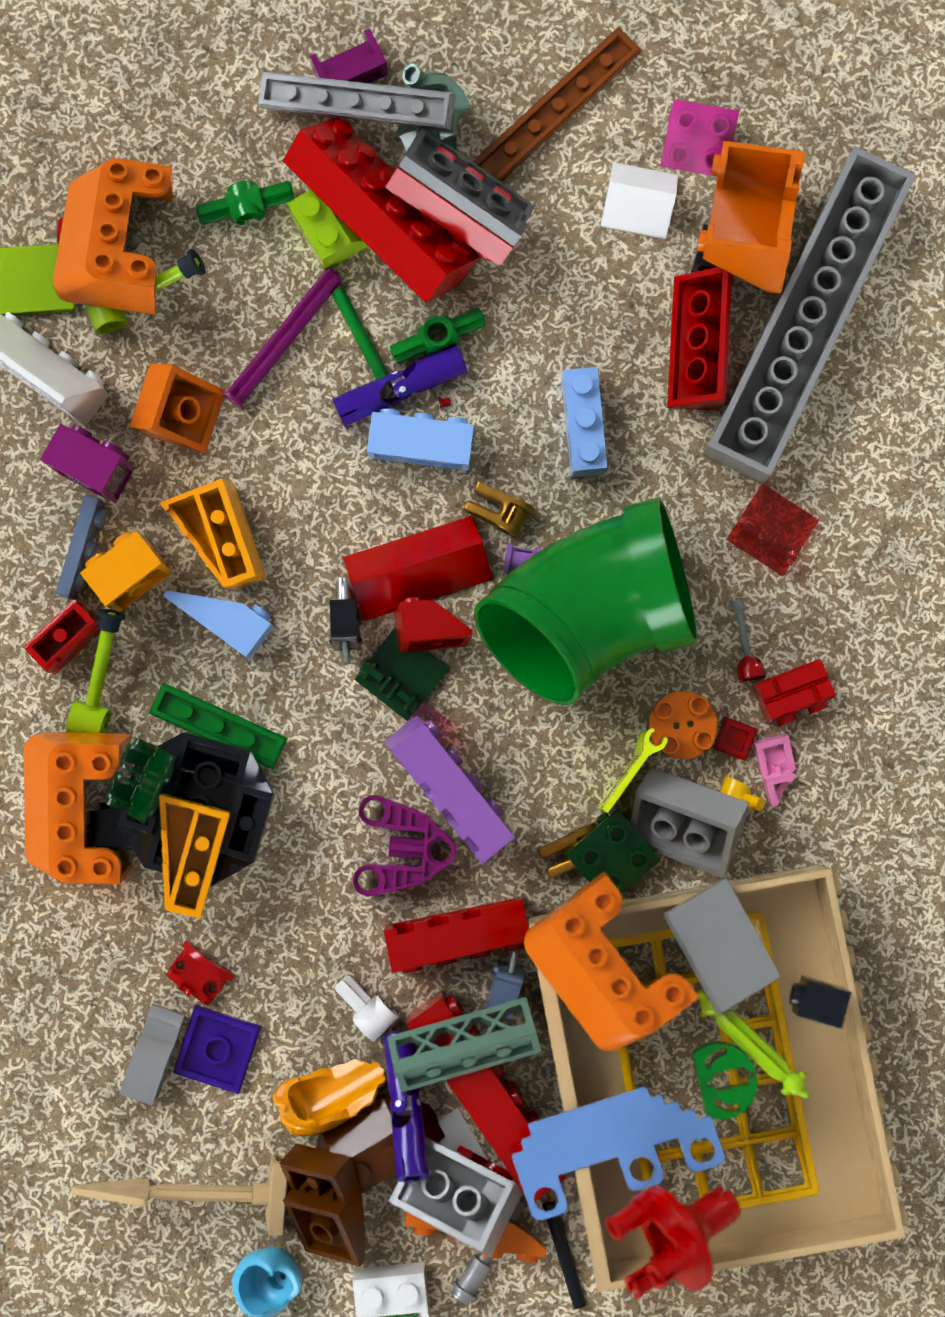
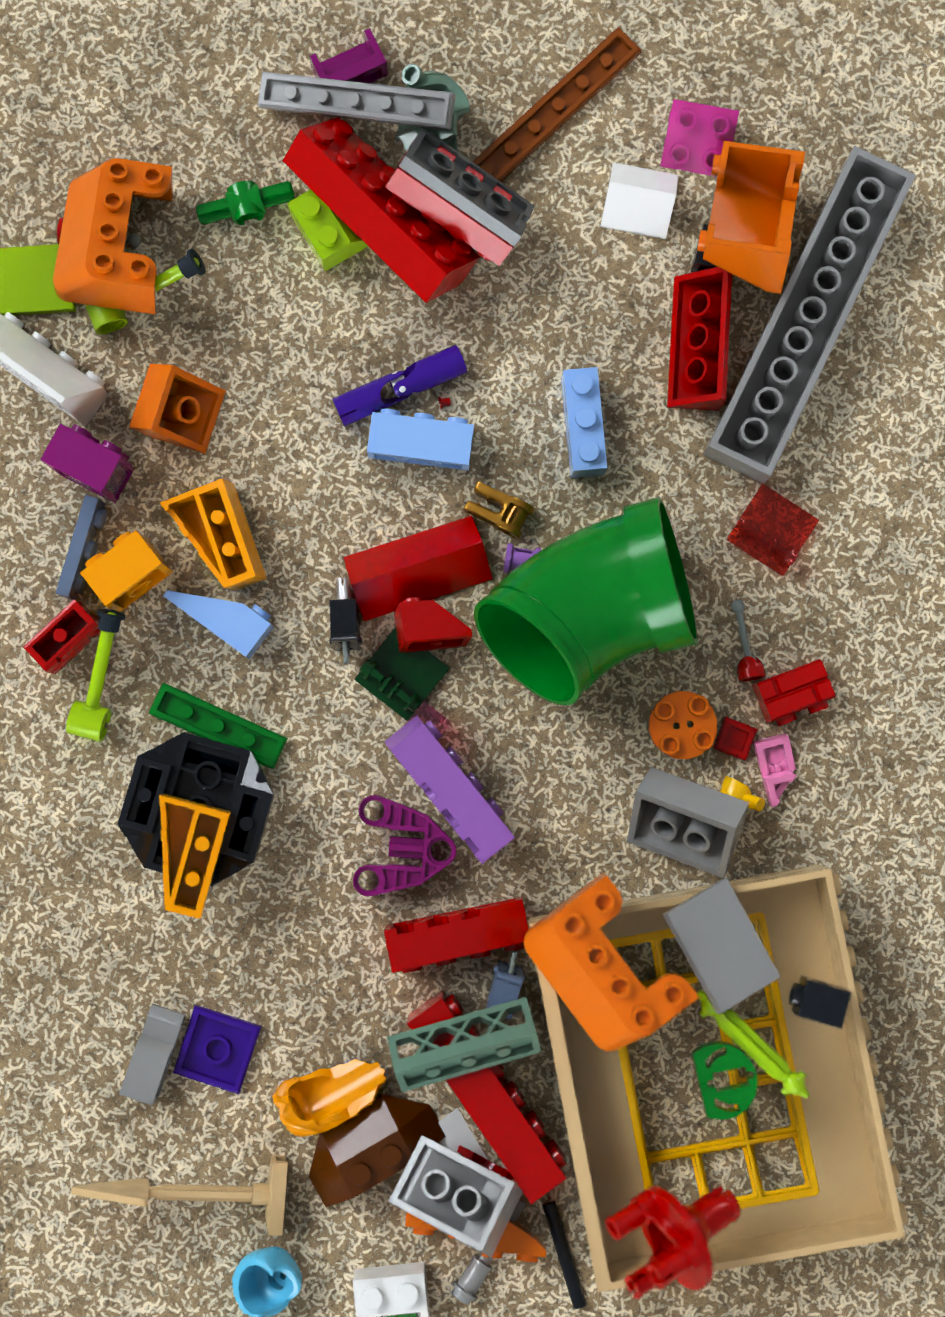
orange windscreen [24,732,132,884] -> none
black brick [89,802,131,850] -> none
dark green hinge [105,737,176,825] -> none
red piece [166,940,235,1006] -> none
magenta axle [221,268,341,410] -> none
reddish brown slope [279,1144,365,1267] -> none
green bar [332,288,388,379] -> none
white axle [335,975,399,1042] -> none
dark purple piece [383,1031,429,1182] -> none
green axle [390,308,486,364] -> none
medium blue piece [512,1086,725,1220] -> none
pearl gold piece [537,821,597,878] -> none
dark green hinge [565,809,661,894] -> none
neon yellow flag [597,728,668,813] -> none

